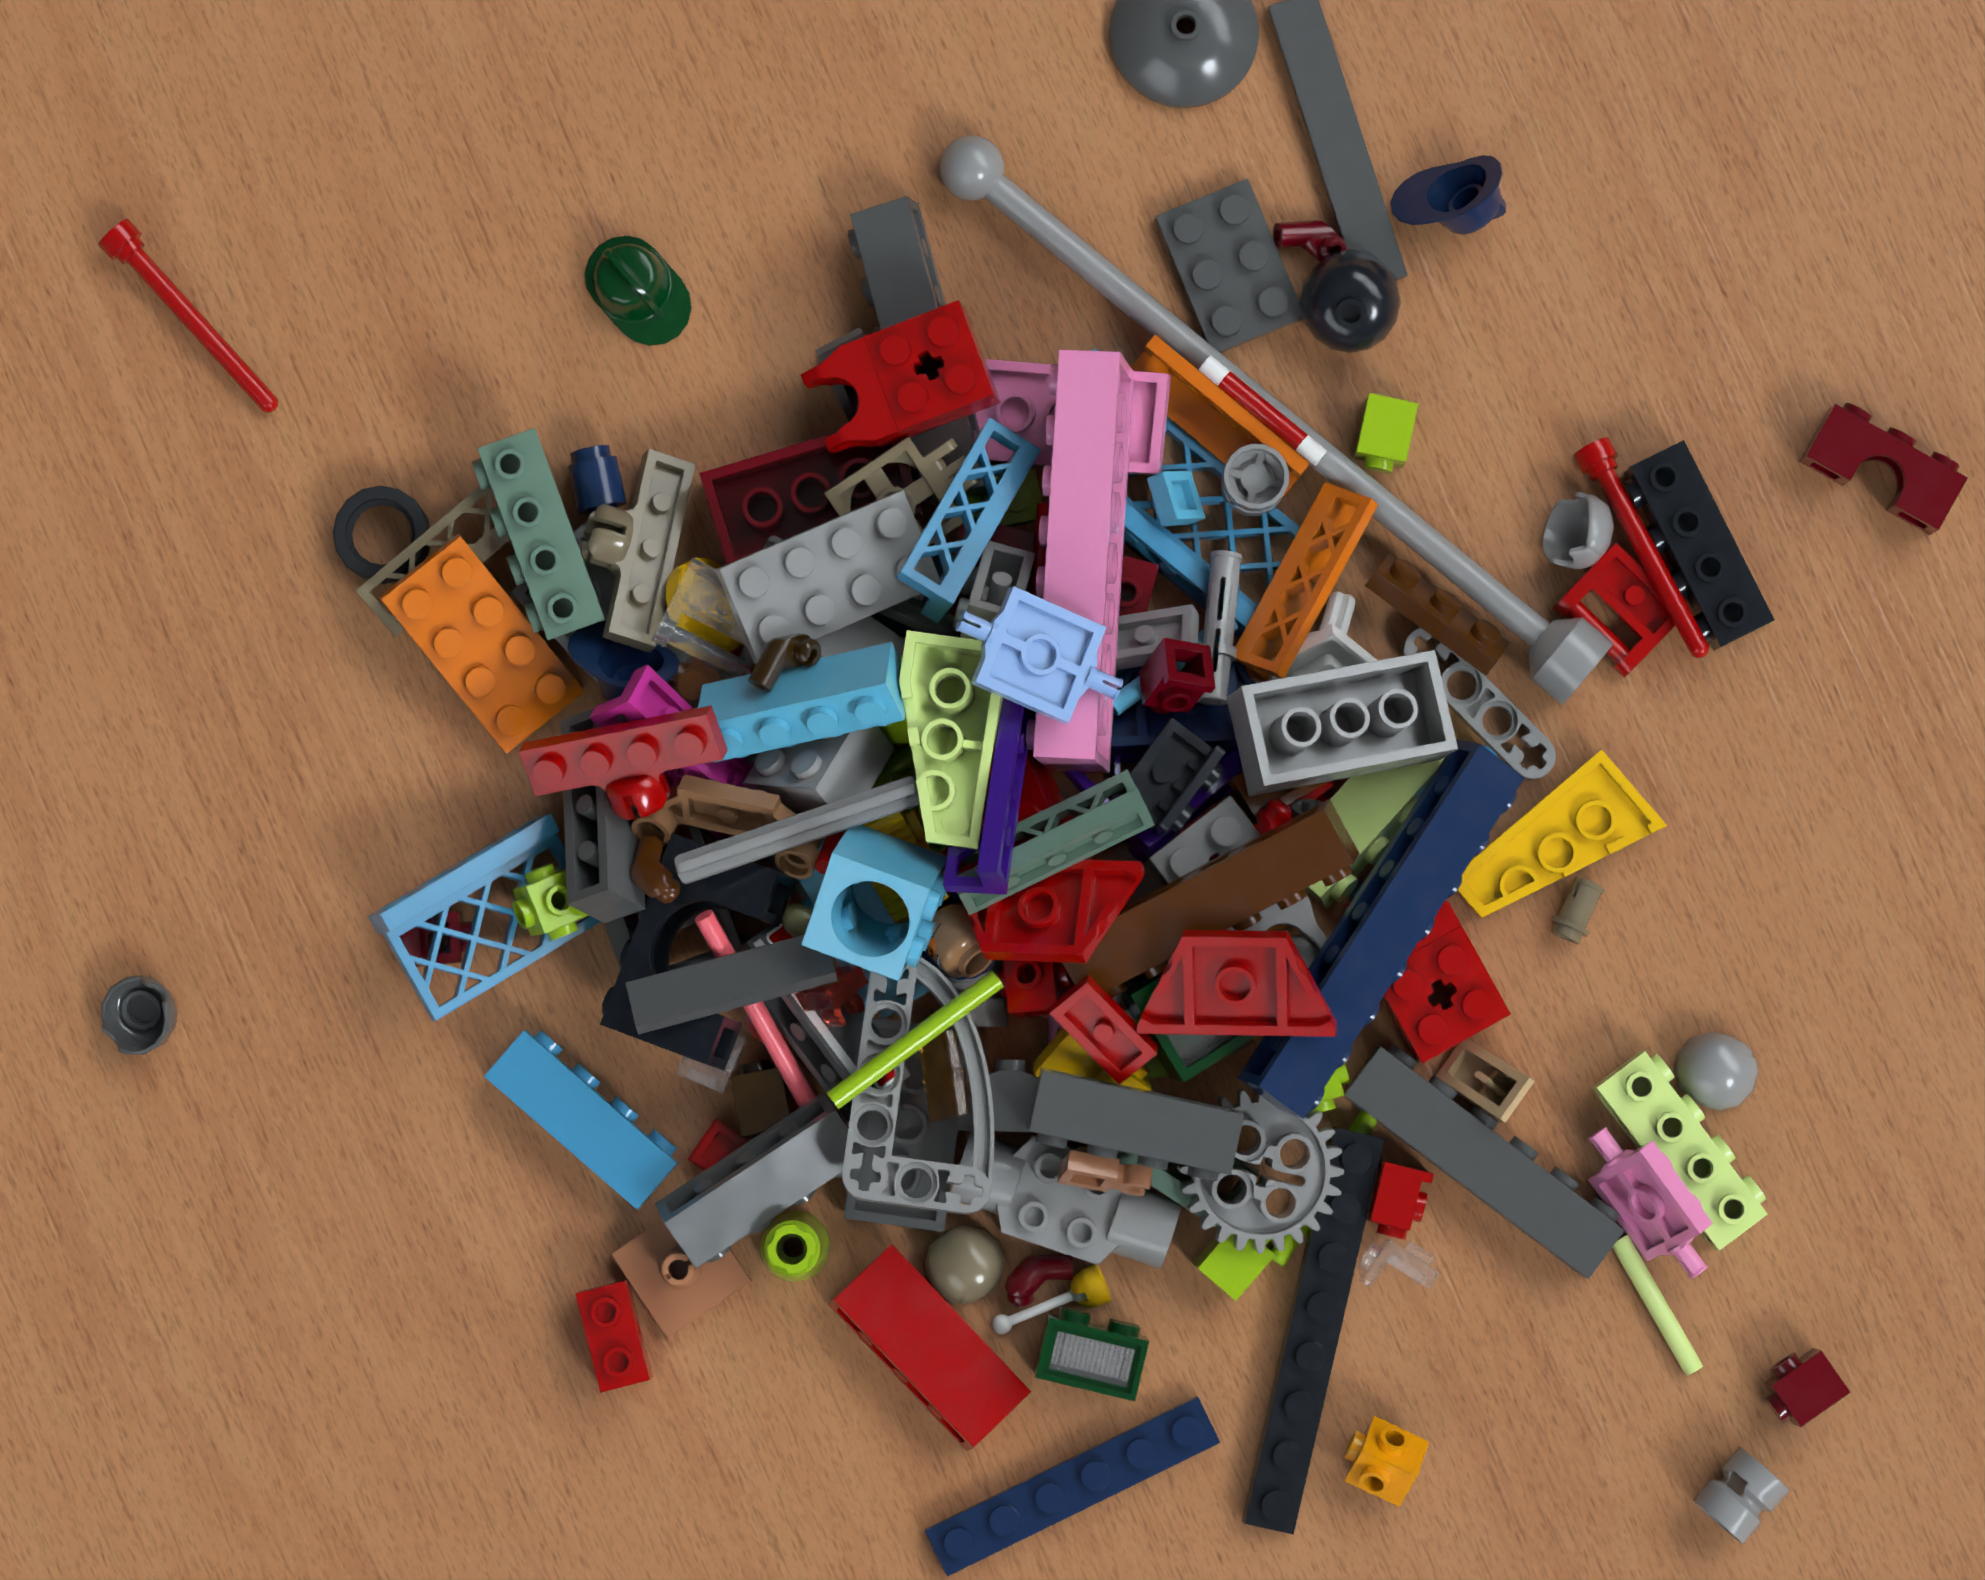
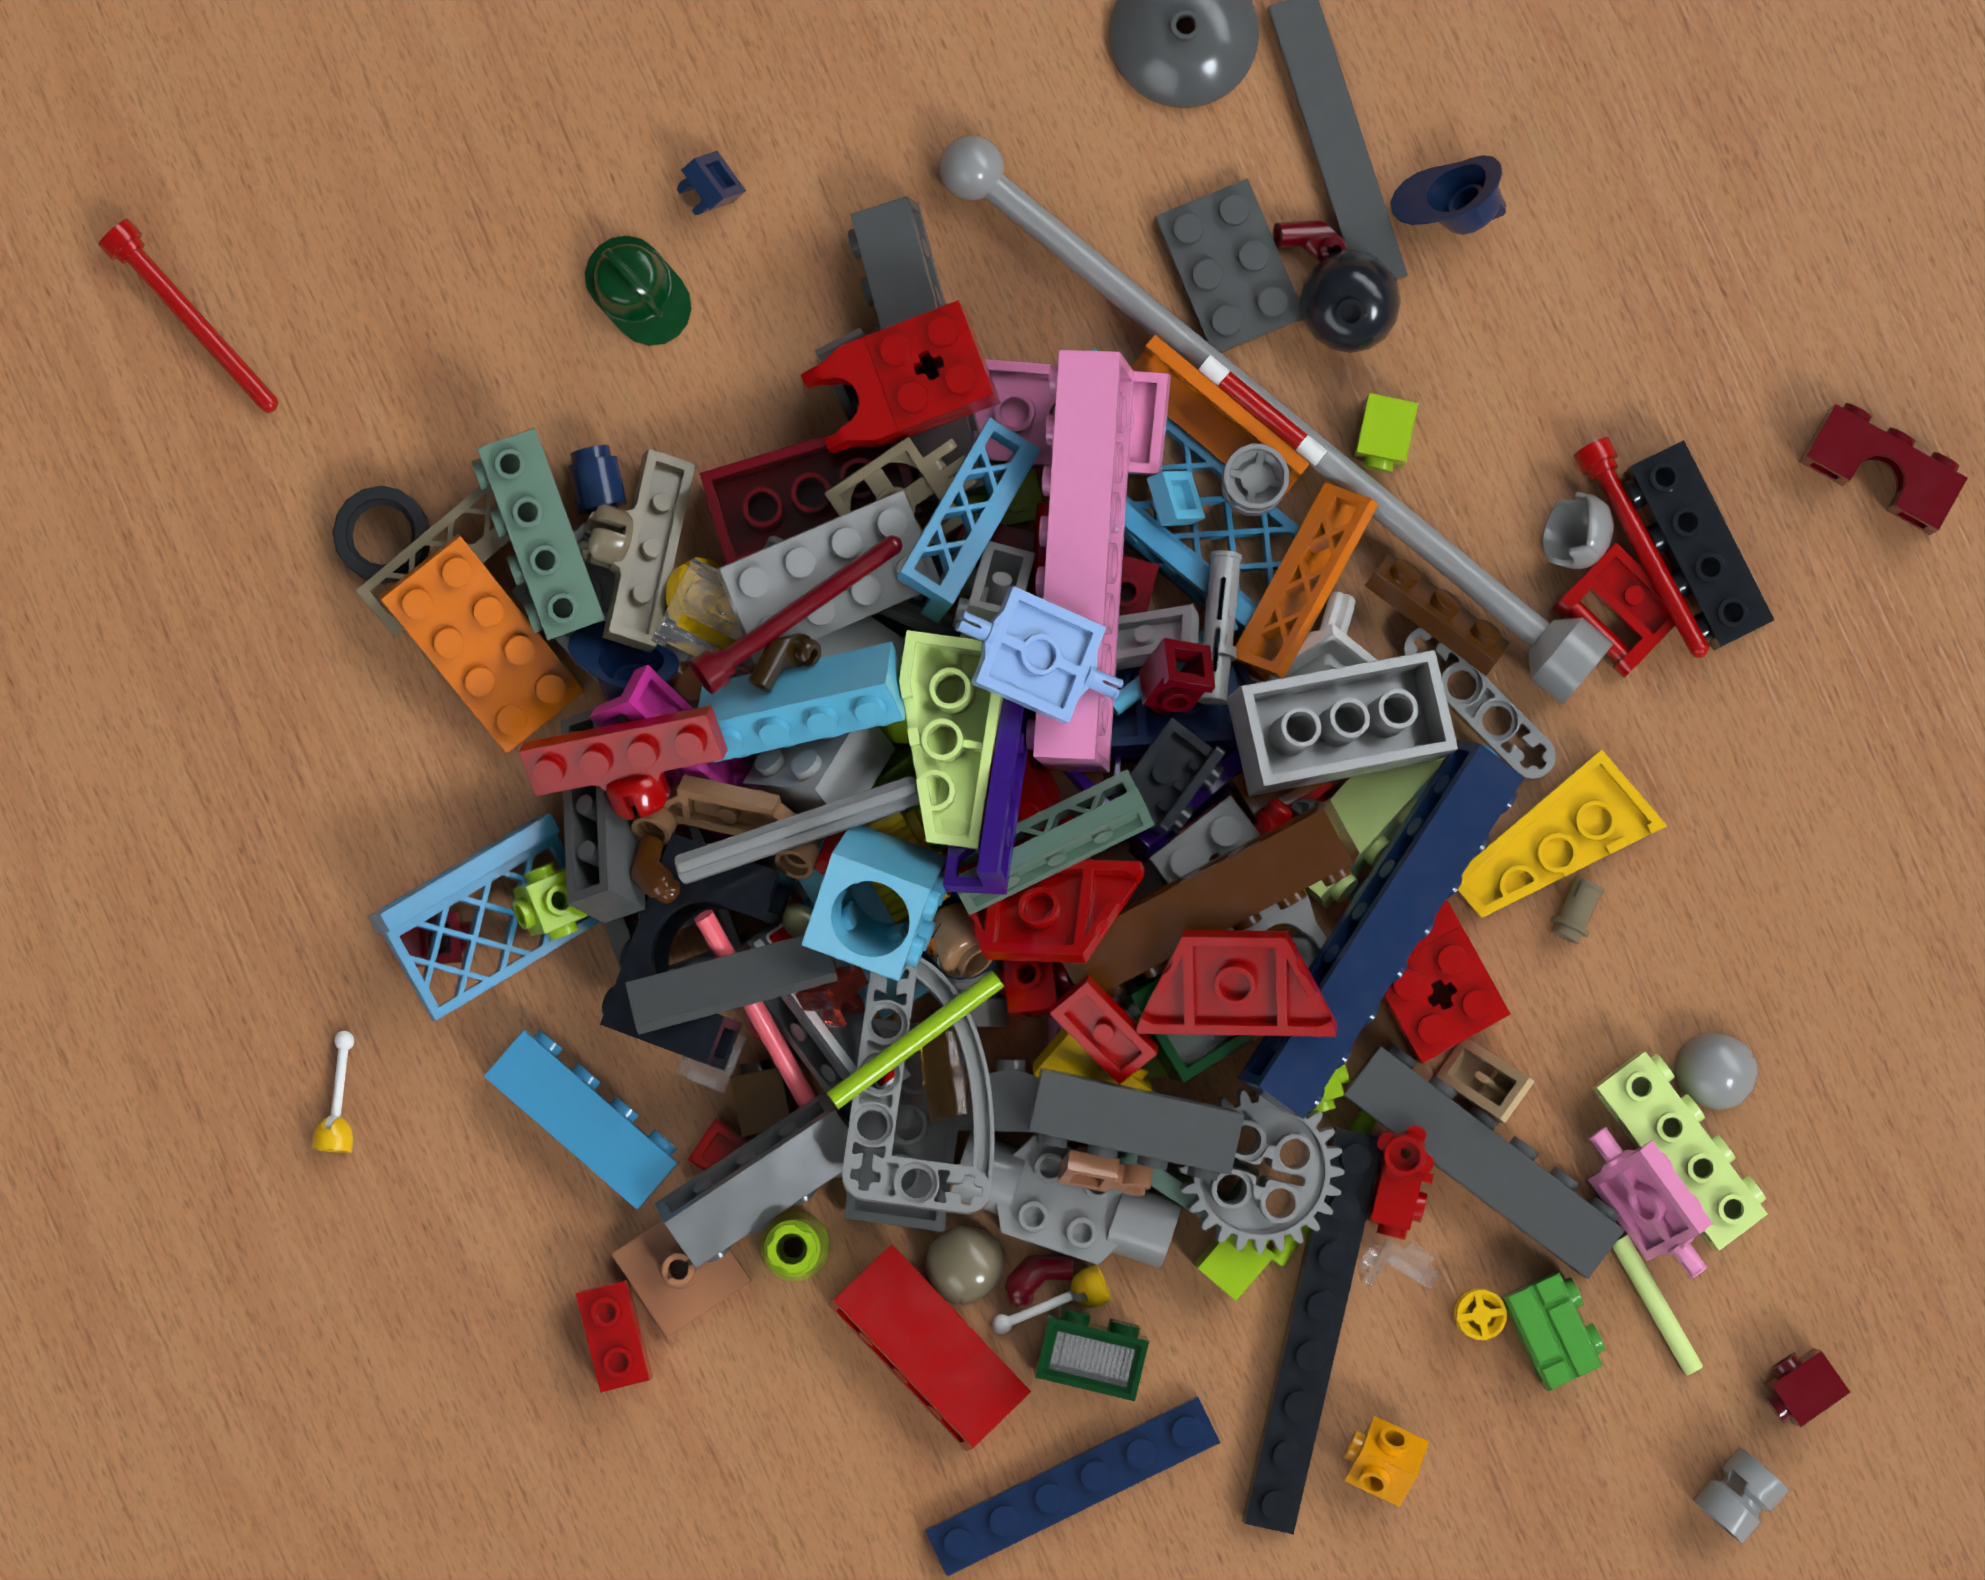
dark grey hair [101,975,178,1055] -> none
none -> hinge [311,1031,354,1153]
none -> dark blue tile [676,151,746,215]
none -> dark red piece [689,535,903,695]
none -> red plate [1377,1124,1434,1181]
none -> yellow wheel [1453,1288,1507,1340]
none -> bright green brick [1501,1271,1606,1391]

